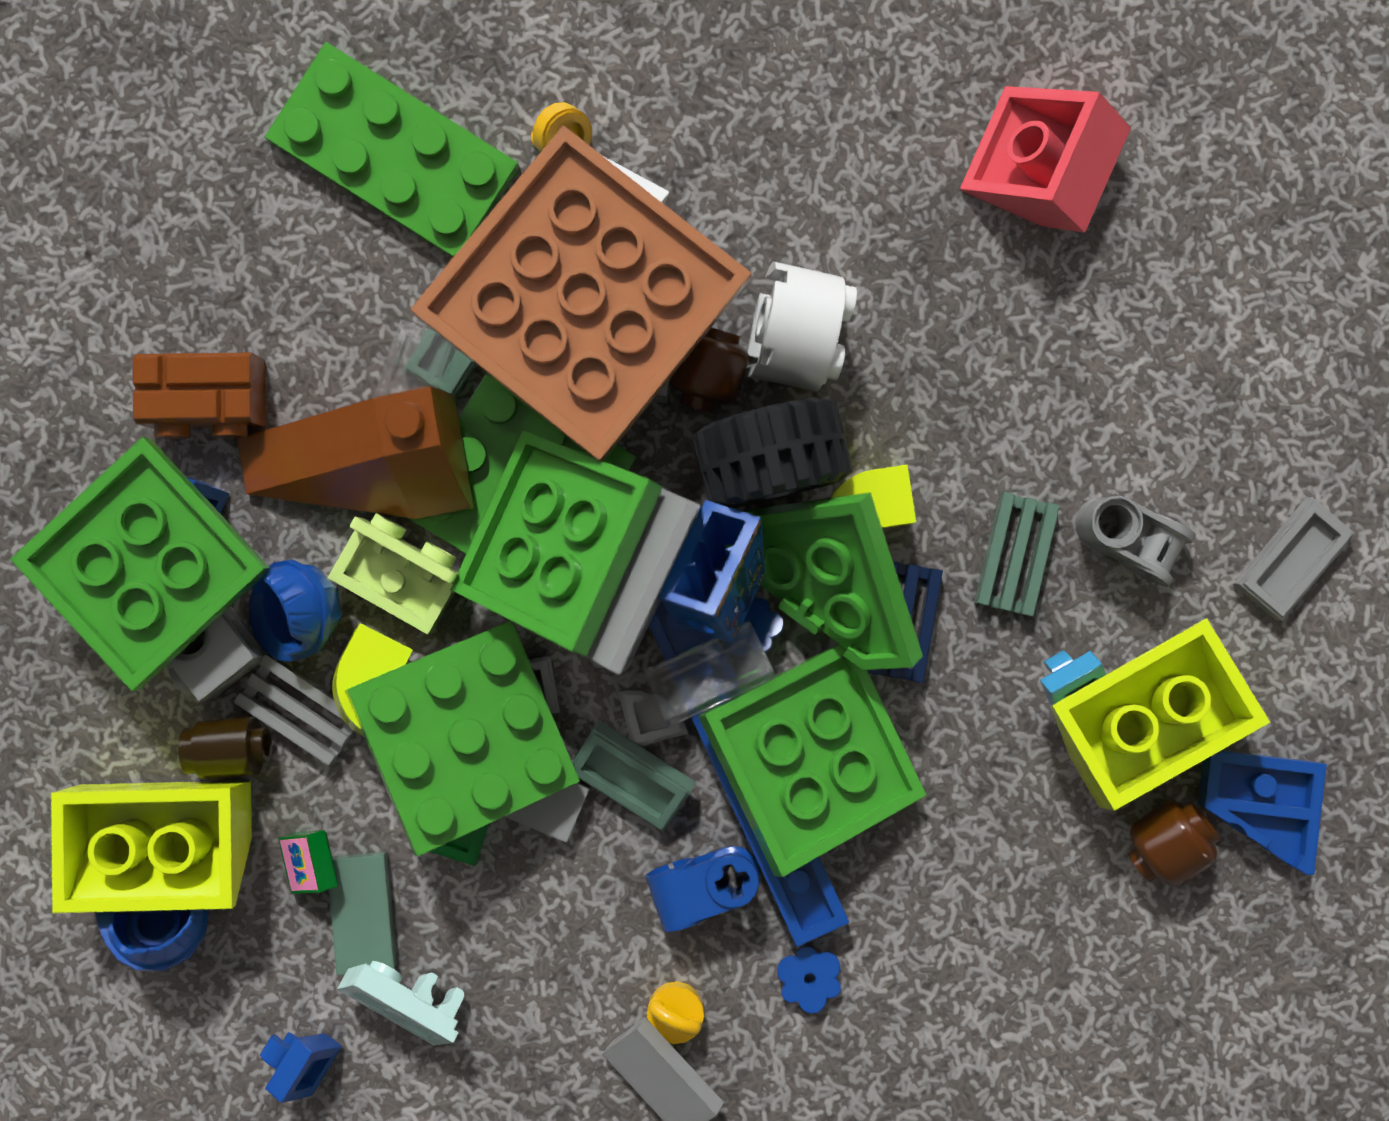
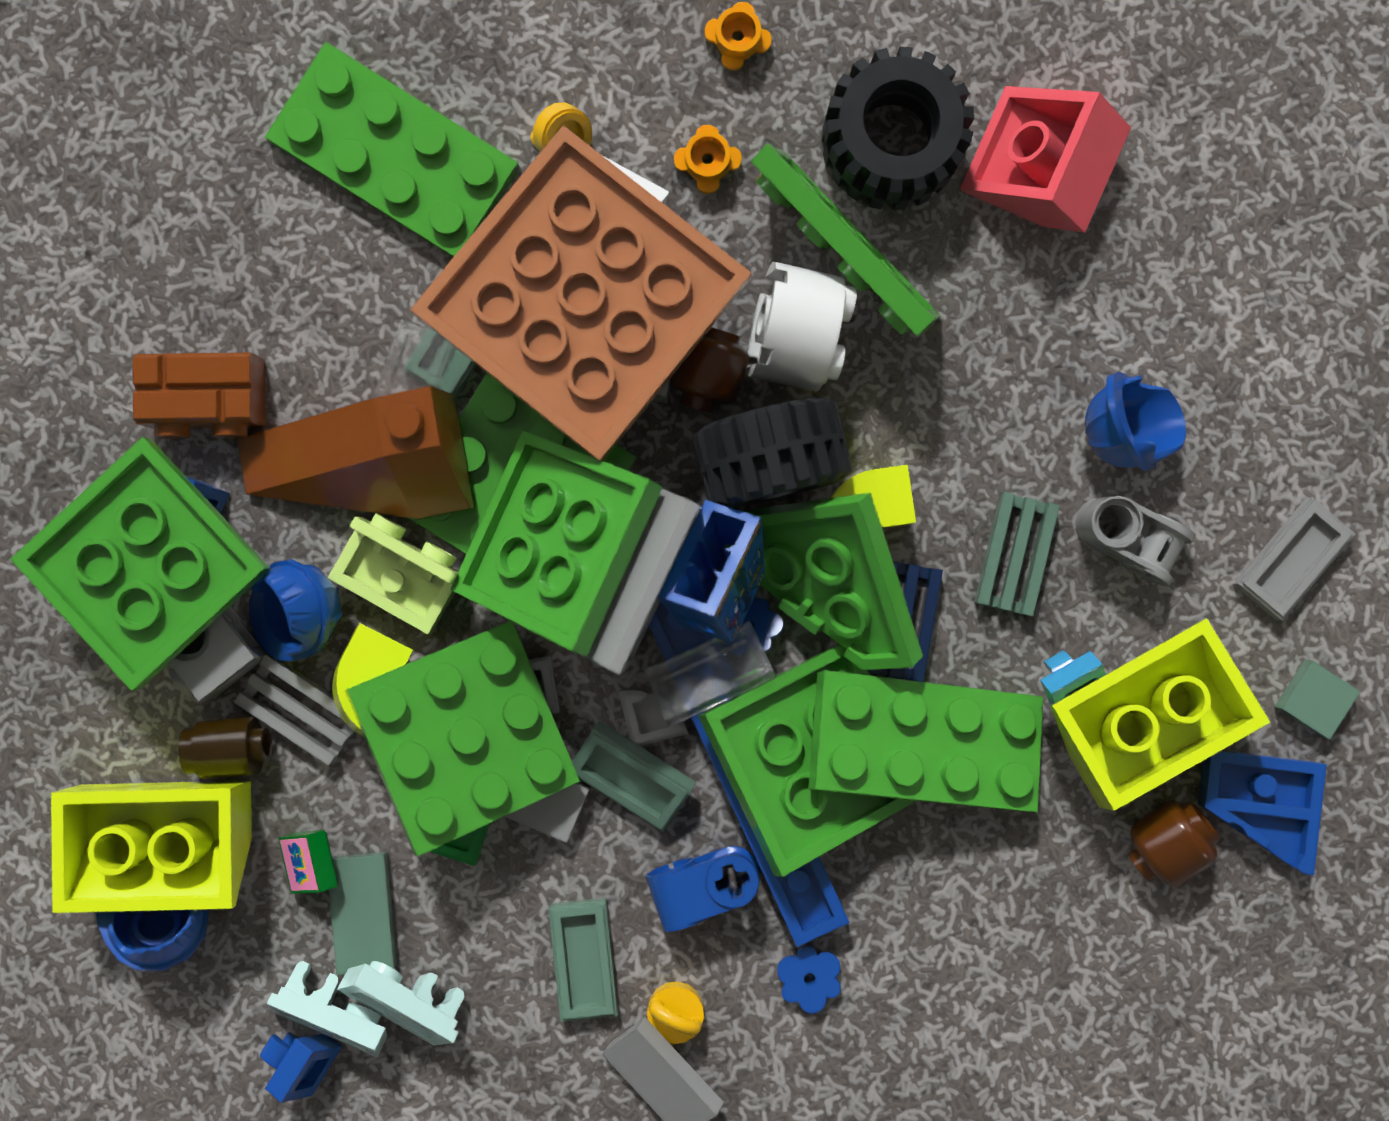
none -> light aqua plate [267,961,387,1057]
none -> sand green tile [548,898,618,1022]
none -> light orange plate [674,125,742,194]
none -> light orange plate [704,2,772,70]
none -> bright green plate [751,143,941,336]
none -> bright green plate [808,670,1043,812]
none -> black tyre [821,47,975,211]
none -> blue piece [1085,372,1186,471]
none -> sand green tile [1274,659,1361,740]

